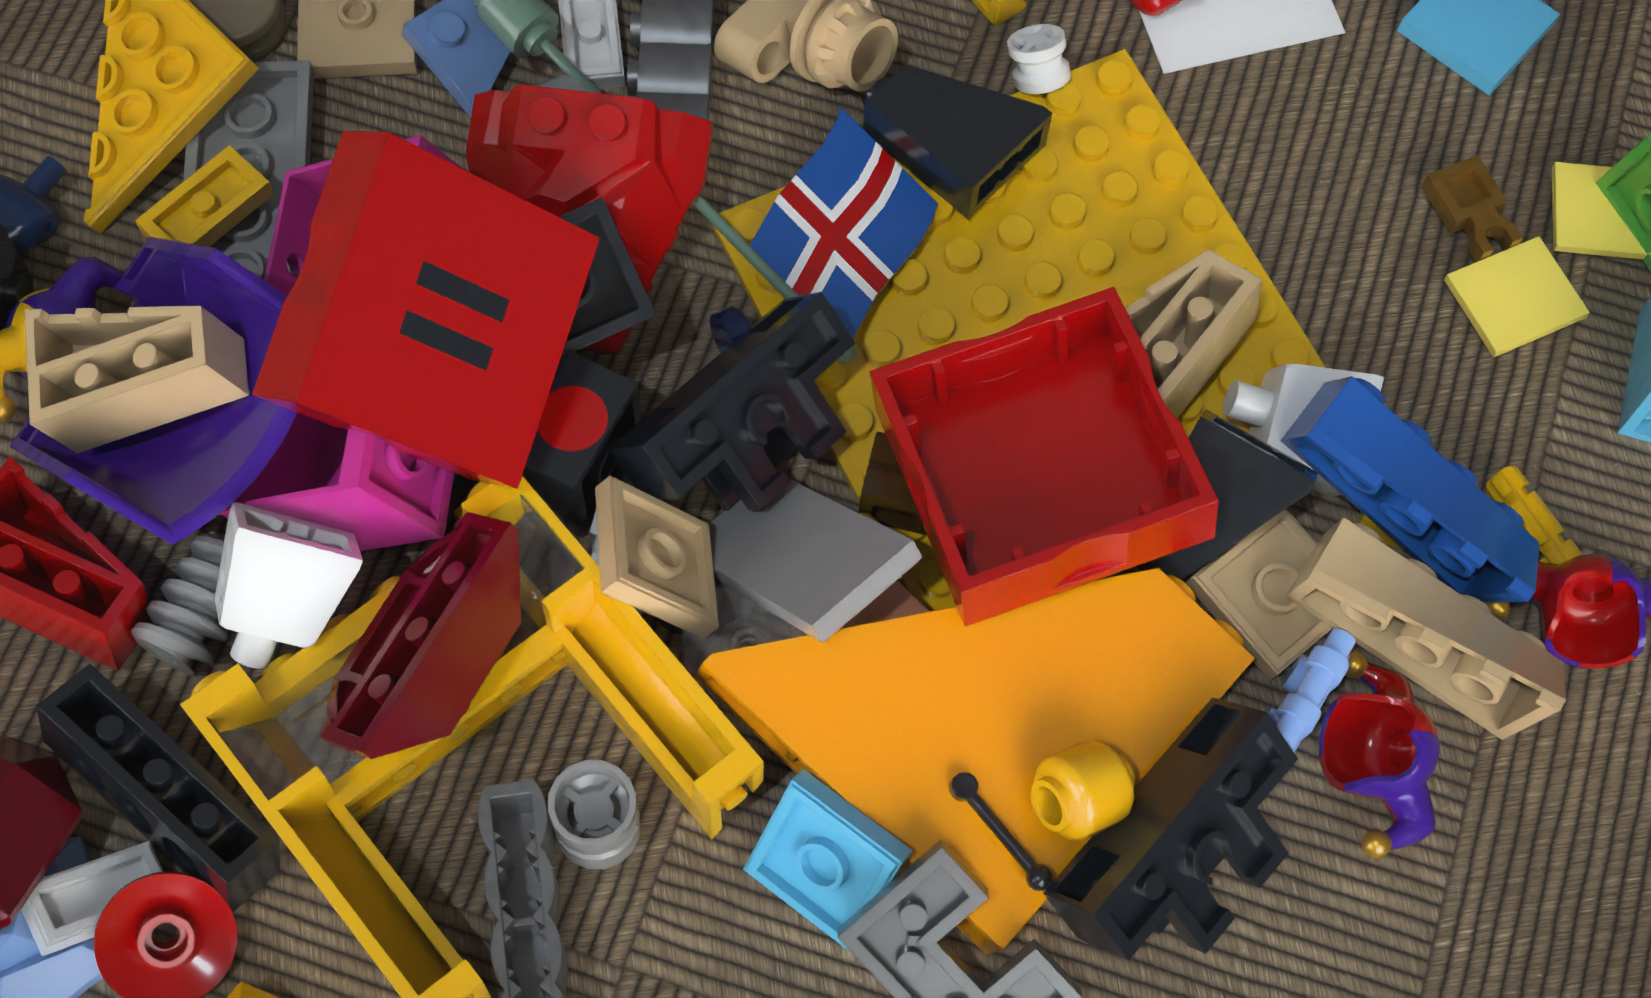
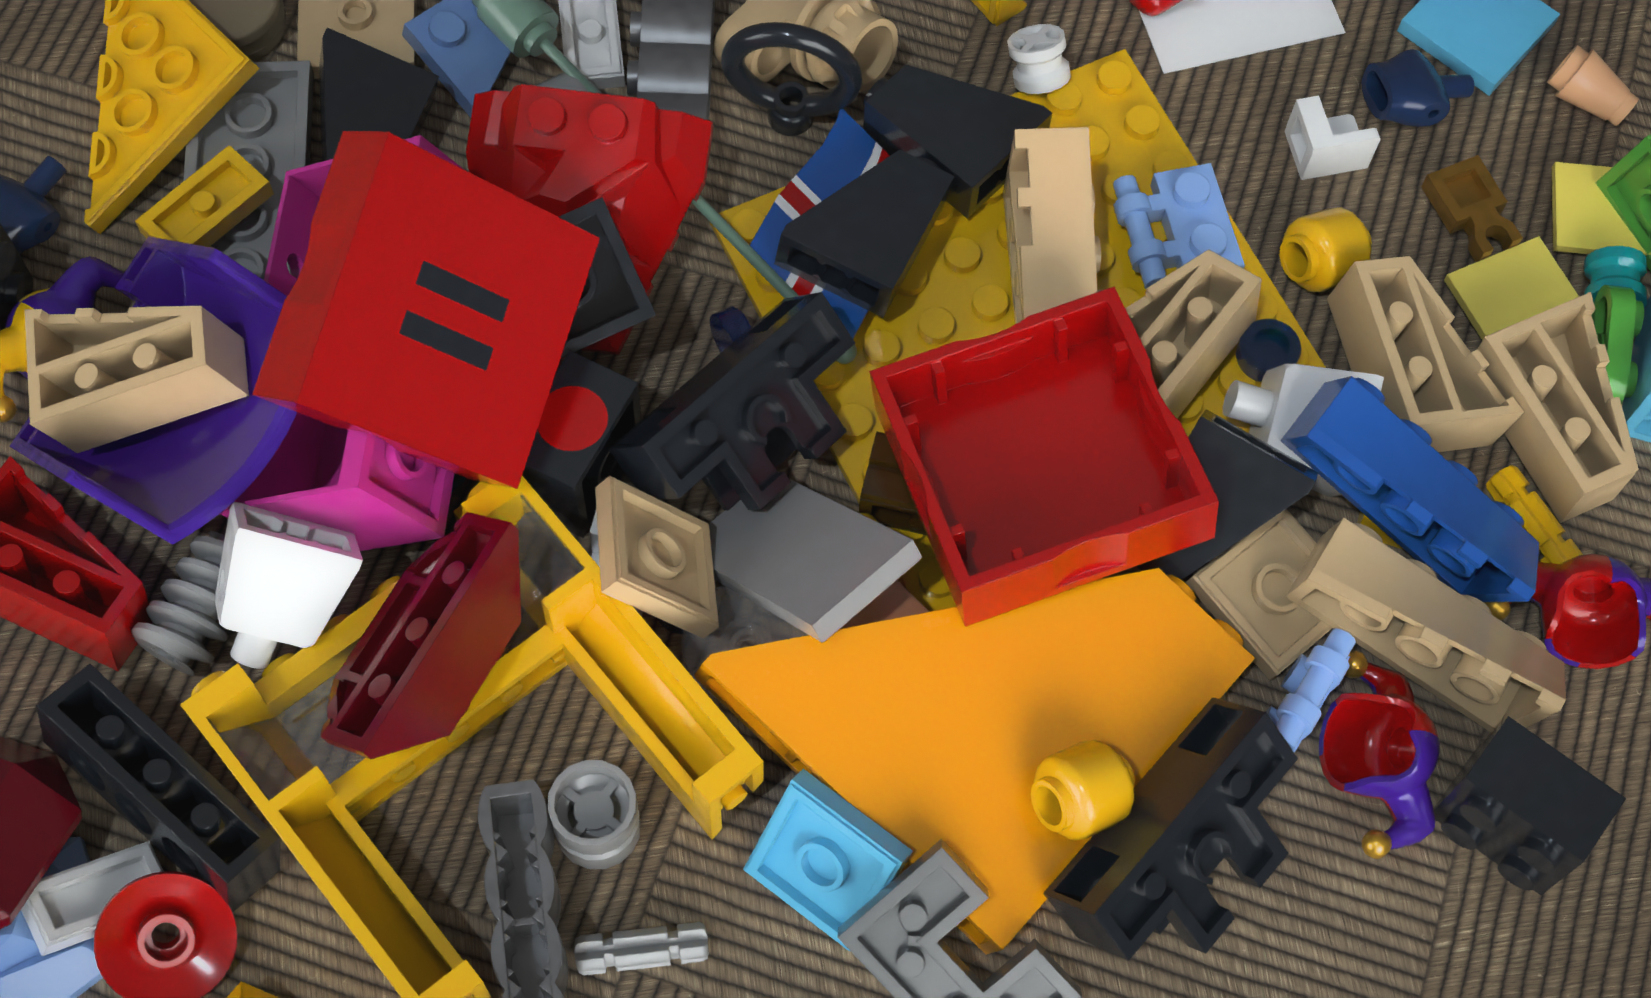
black hinge [949,772,1053,891] -> none
none -> black slope [319,27,439,161]
none -> light grey axle [574,922,709,975]
none -> black piece [721,22,862,136]
none -> black slope [774,150,954,318]
none -> tan wedge [1003,127,1104,324]
none -> light blue plate [1113,163,1245,289]
none -> clear blue tile [1236,319,1301,382]
none -> yellow head [1279,207,1372,292]
none -> white panel [1284,96,1381,180]
none -> tan wedge [1327,256,1524,452]
none -> dark blue piece [1361,49,1474,127]
none -> black brick [1433,716,1626,895]
none -> tan wedge [1478,292,1639,523]
none -> light nougat cone [1547,45,1639,126]
none -> teal wheel [1584,246,1647,308]
none -> bright green plate [1592,284,1644,404]

